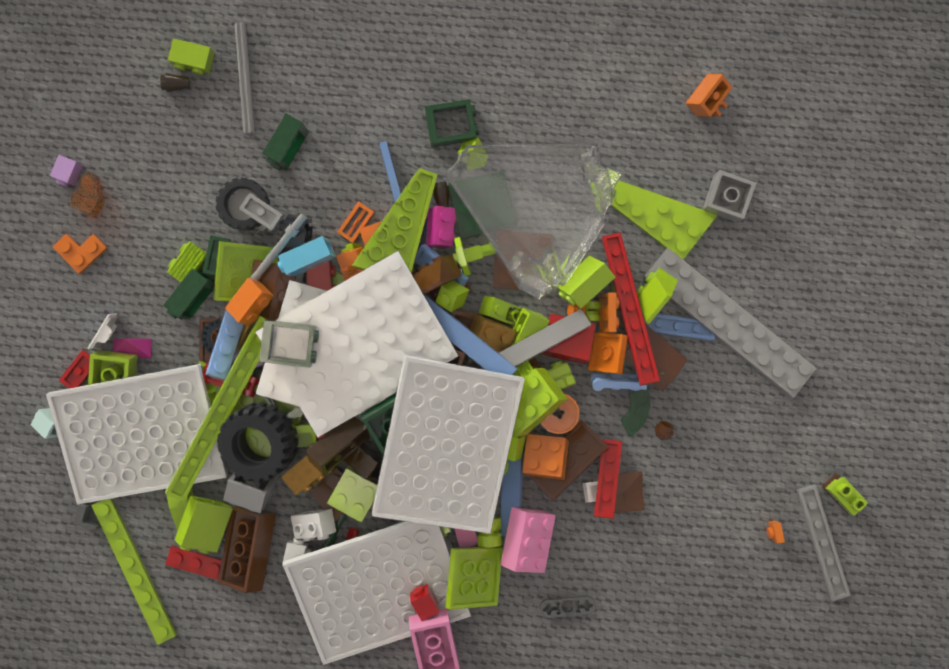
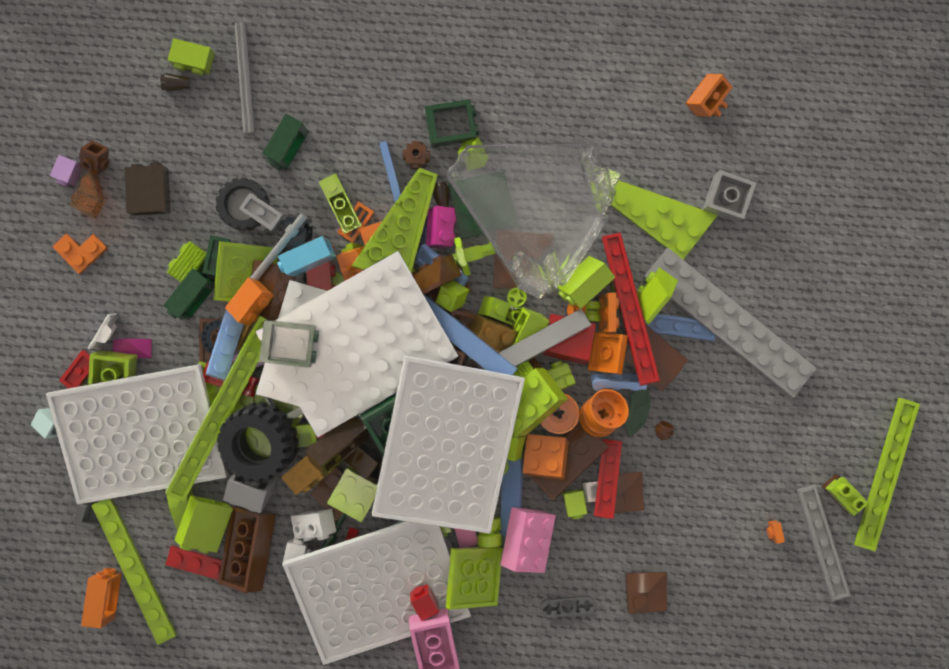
none -> reddish brown brick [79,140,110,175]
none -> orange window [81,568,122,629]
none -> dark brown brick [124,162,171,216]
none -> lime slope [319,173,362,234]
none -> reddish brown brick [403,141,430,170]
none -> lime wheel [507,288,527,307]
none -> lime brick [563,489,587,519]
none -> orange wheel [579,389,629,438]
none -> reddish brown plate [625,572,668,614]
none -> lime plate [854,398,920,552]

